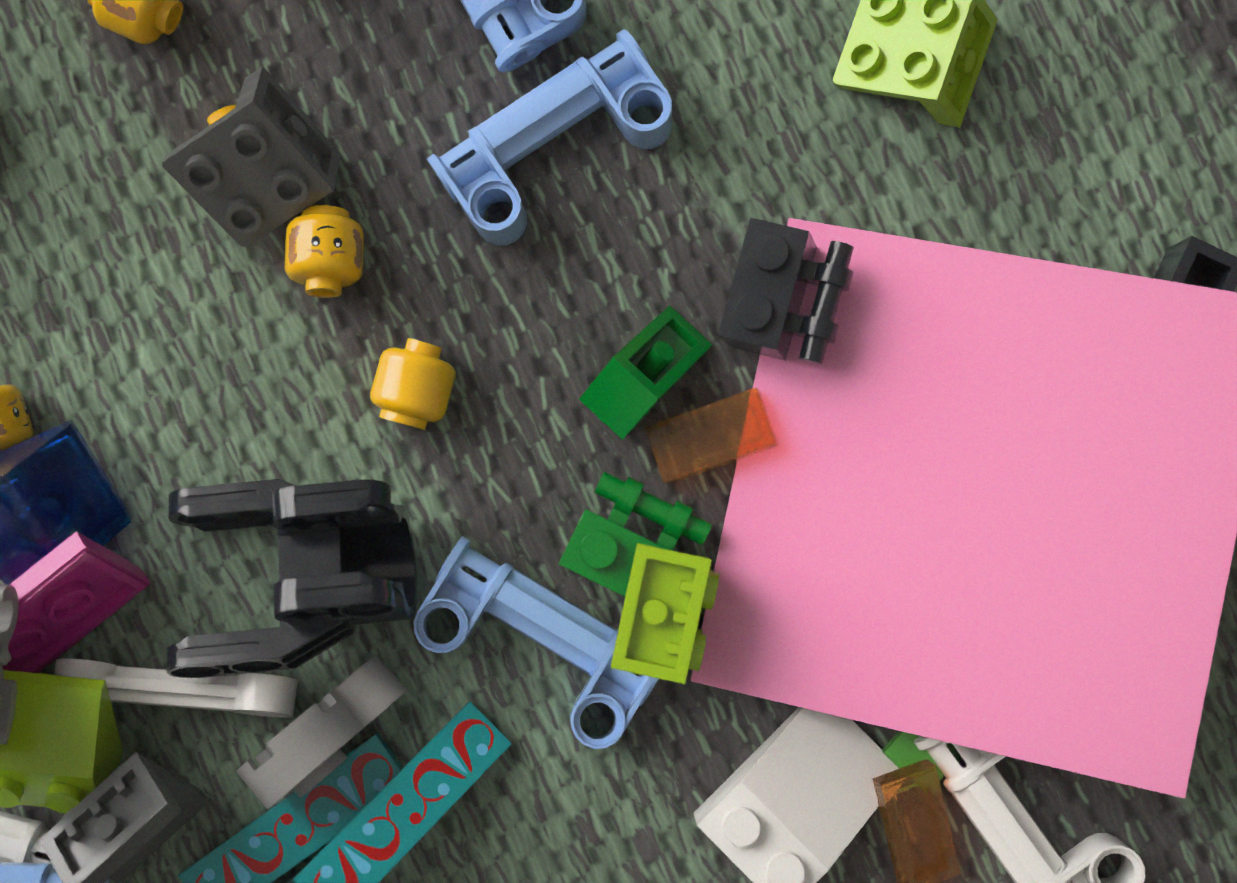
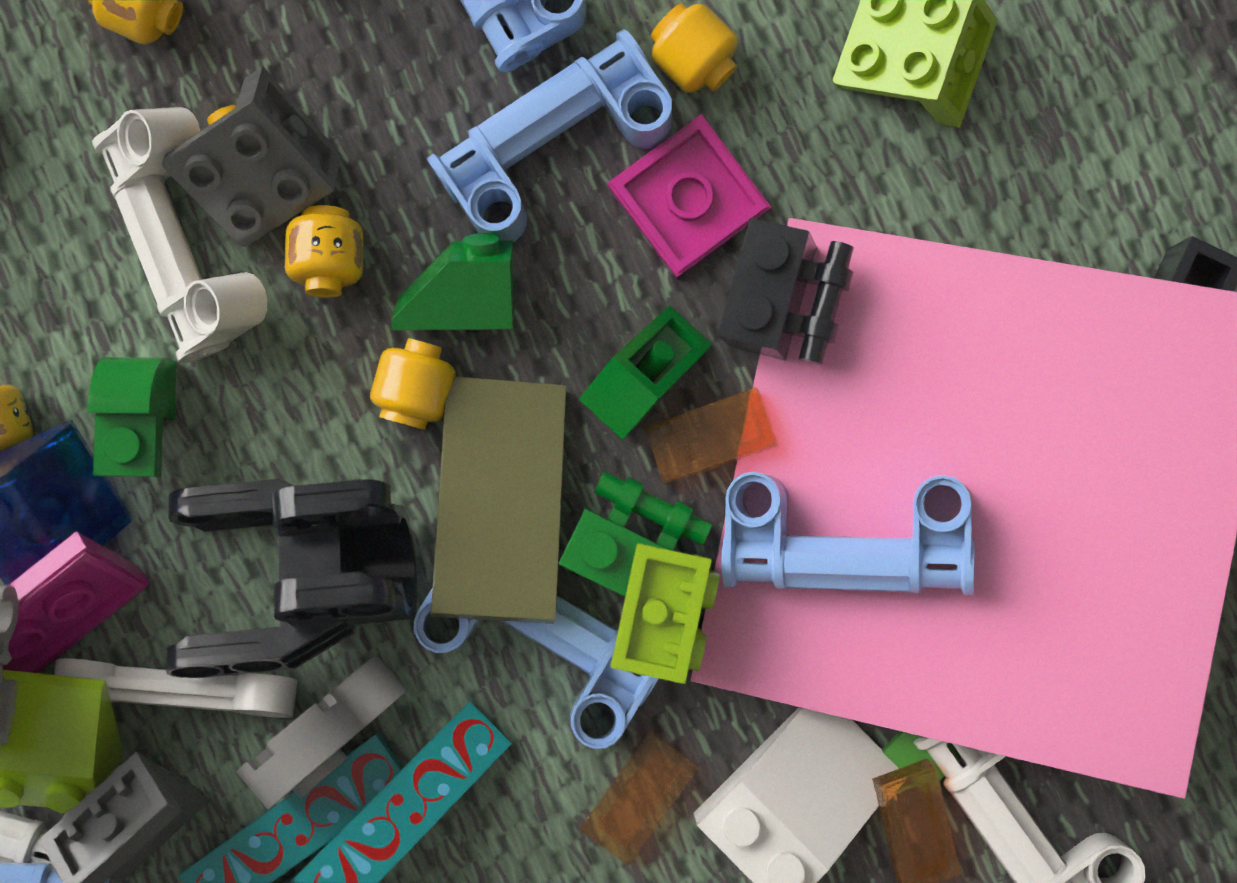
none -> green brick [87,357,176,477]
none -> white piece [92,107,267,363]
none -> green slope [391,233,515,330]
none -> olive tile [431,377,566,624]
none -> clear orange tile [580,730,699,866]
none -> dark pink tile [607,114,772,279]
none -> yellow head [650,3,738,93]
none -> light blue piece [721,472,975,595]

